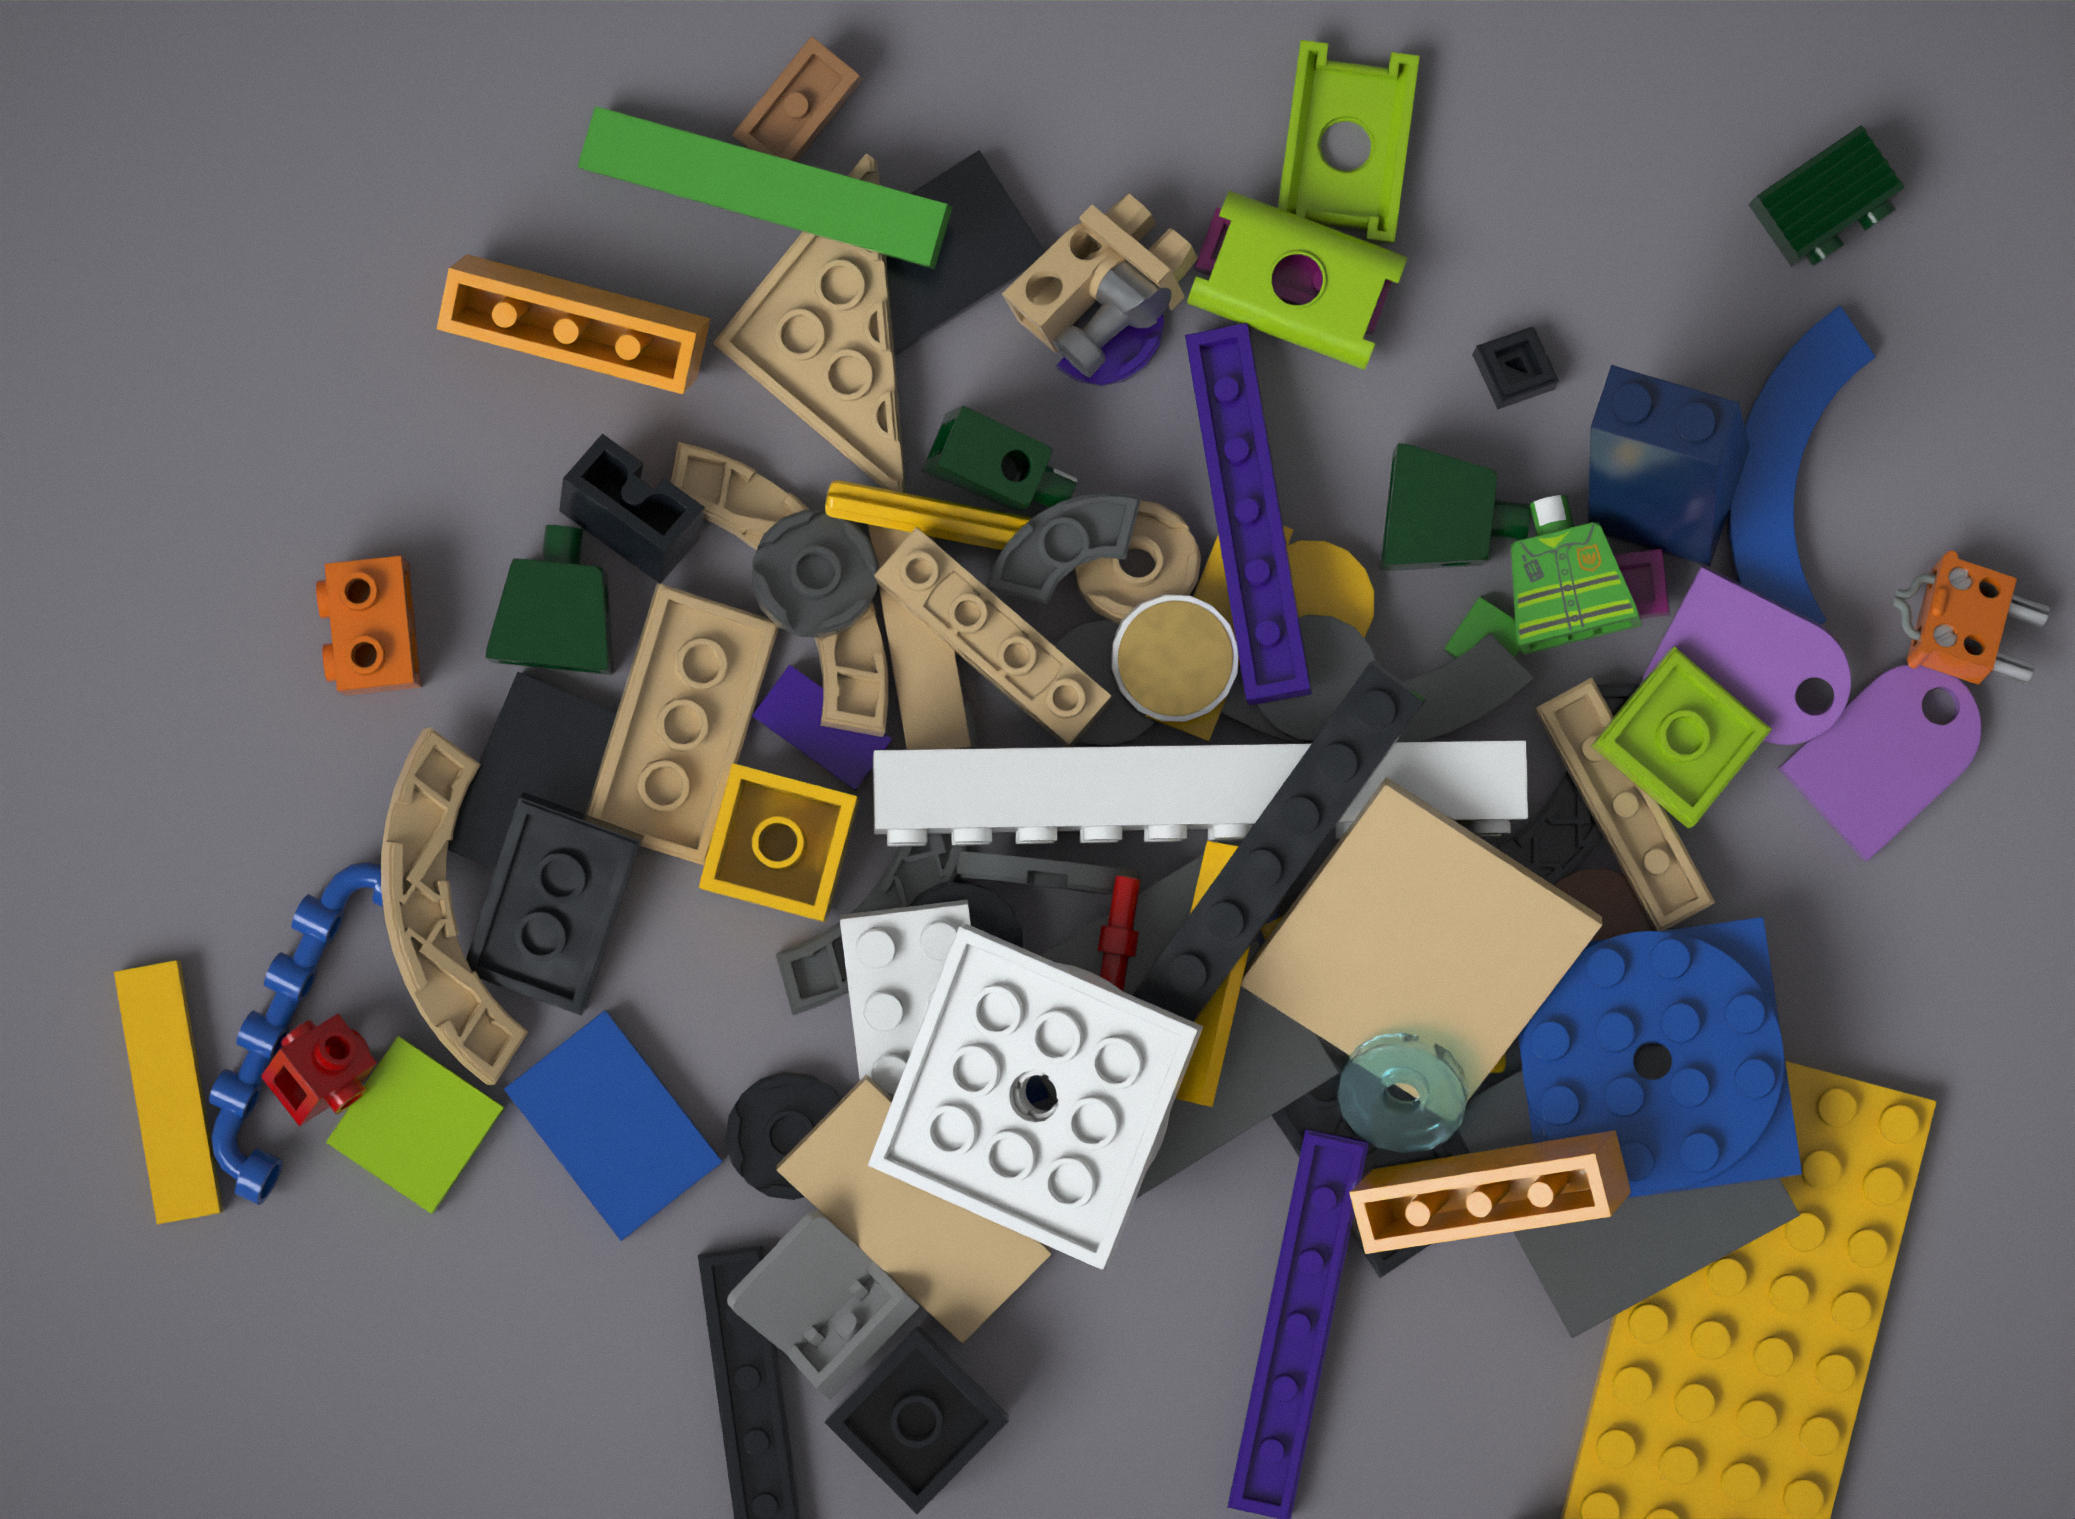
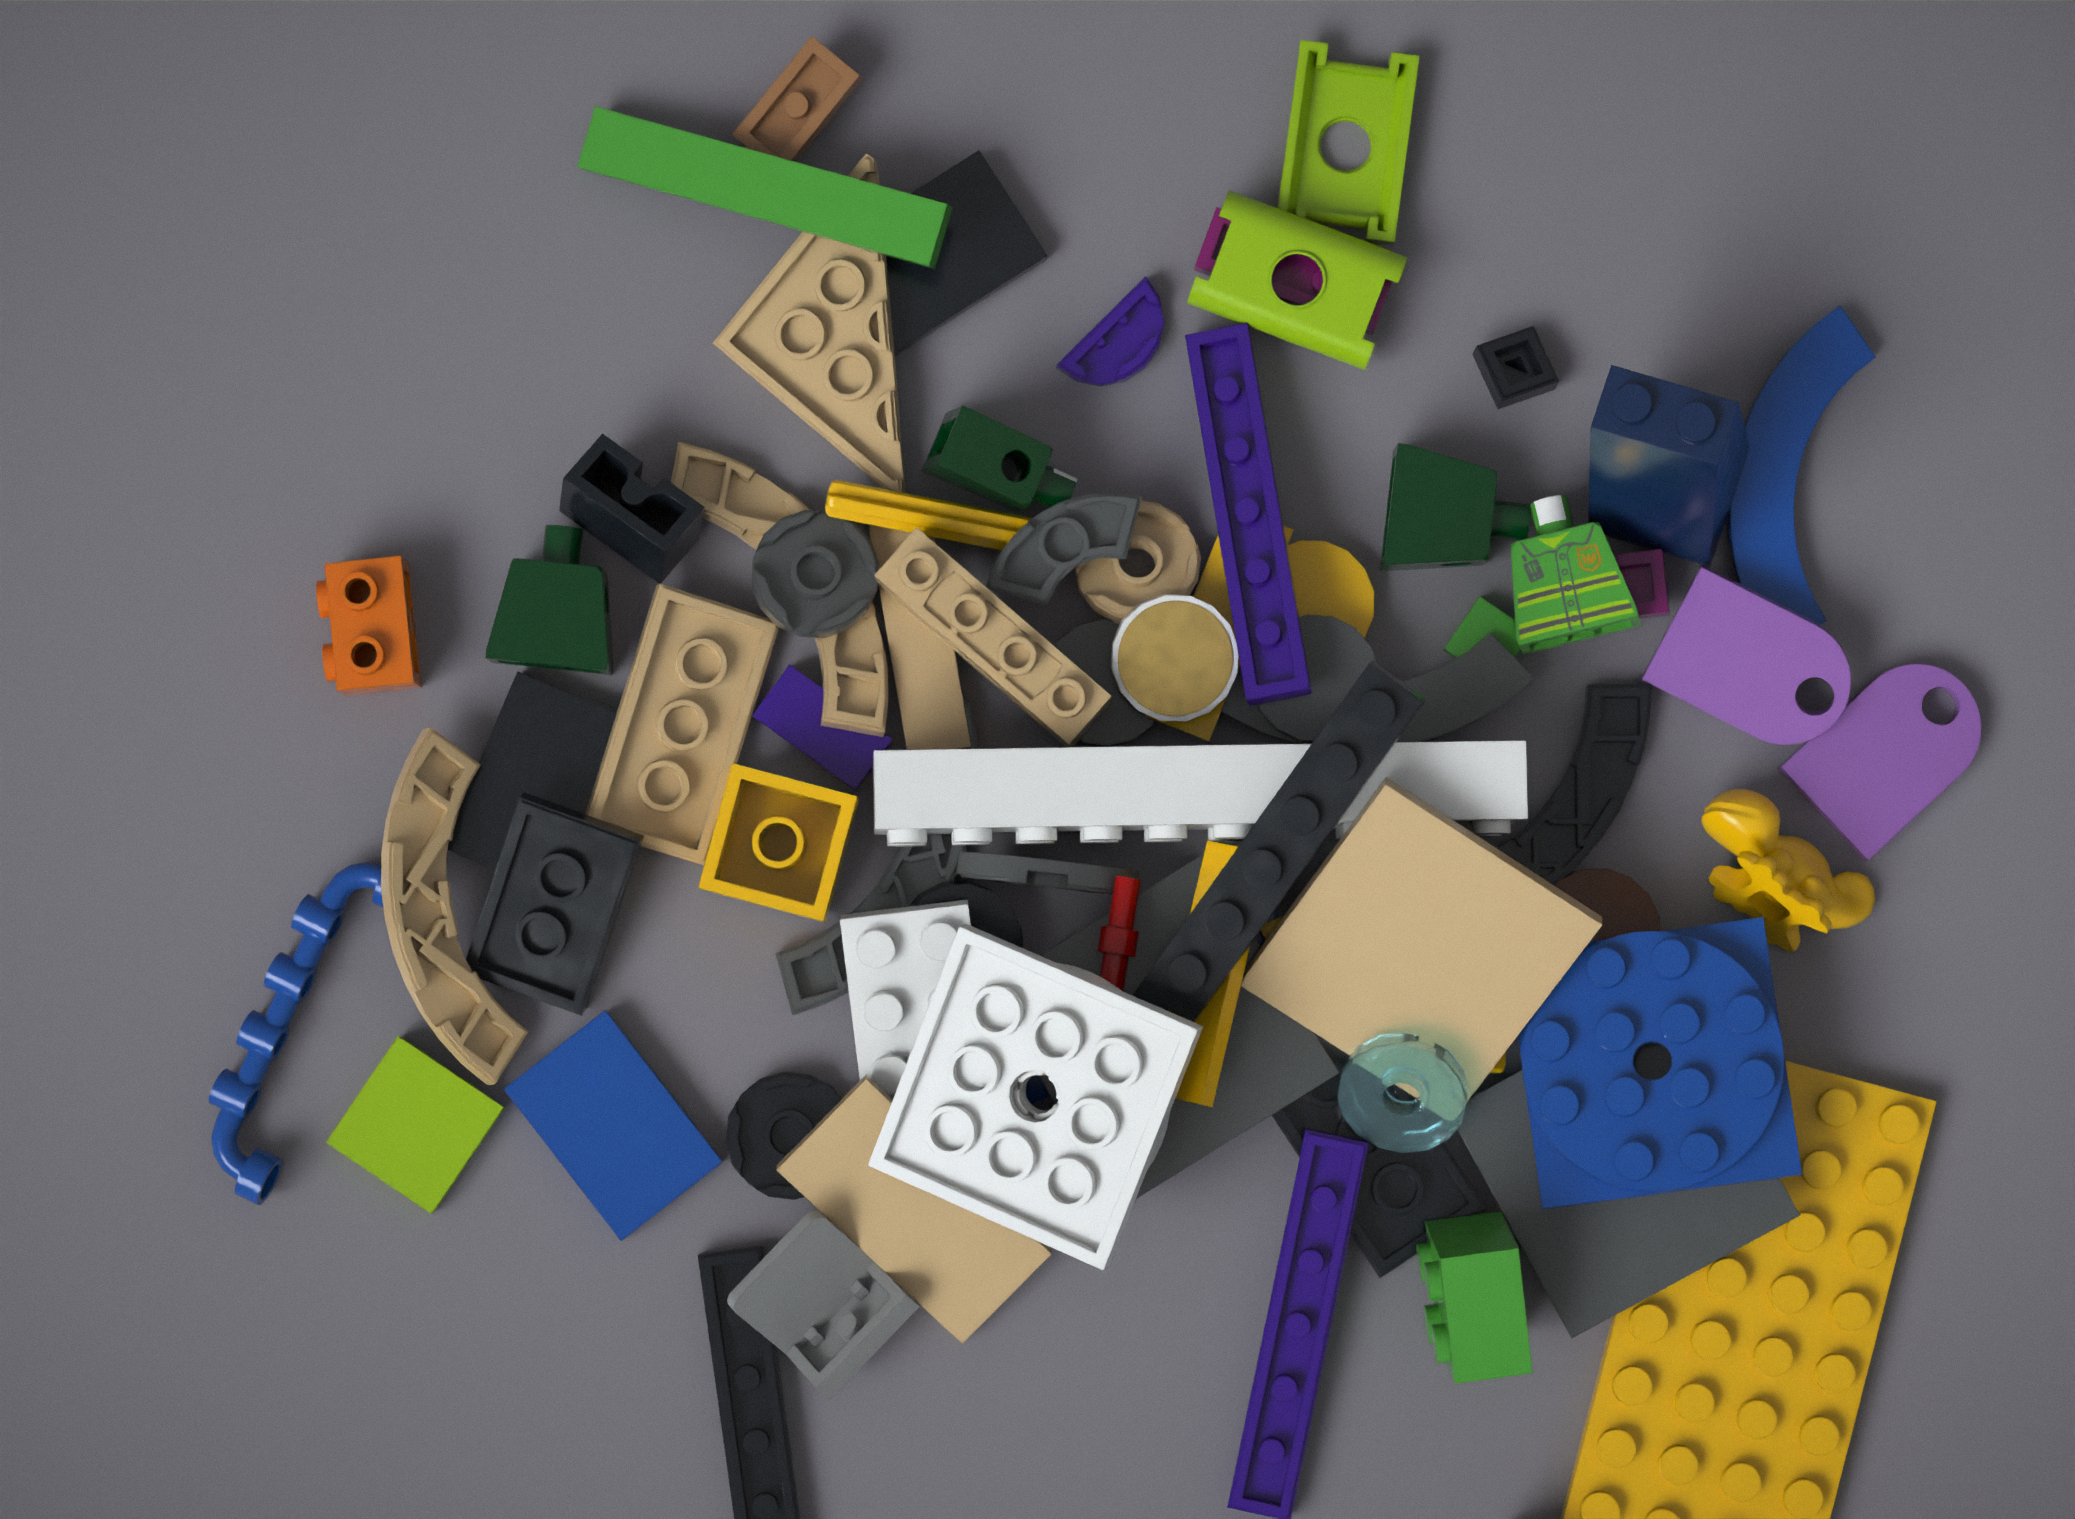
yellow tile [114,960,224,1224] -> none
red brick [261,1013,377,1127] -> none
light orange brick [436,254,711,394] -> none
black brick [824,1325,1009,1514] -> none
tan hips [1002,193,1198,377] -> none
light orange brick [1349,1130,1631,1254] -> none
tan tile [1534,678,1716,931] -> none
lime tile [1591,646,1772,828] -> none
dark green brick [1749,125,1904,267] -> none
orange piece [1892,550,2050,685] -> none
none -> bright green brick [1416,1211,1533,1384]
none -> yellow animal [1701,789,1875,953]

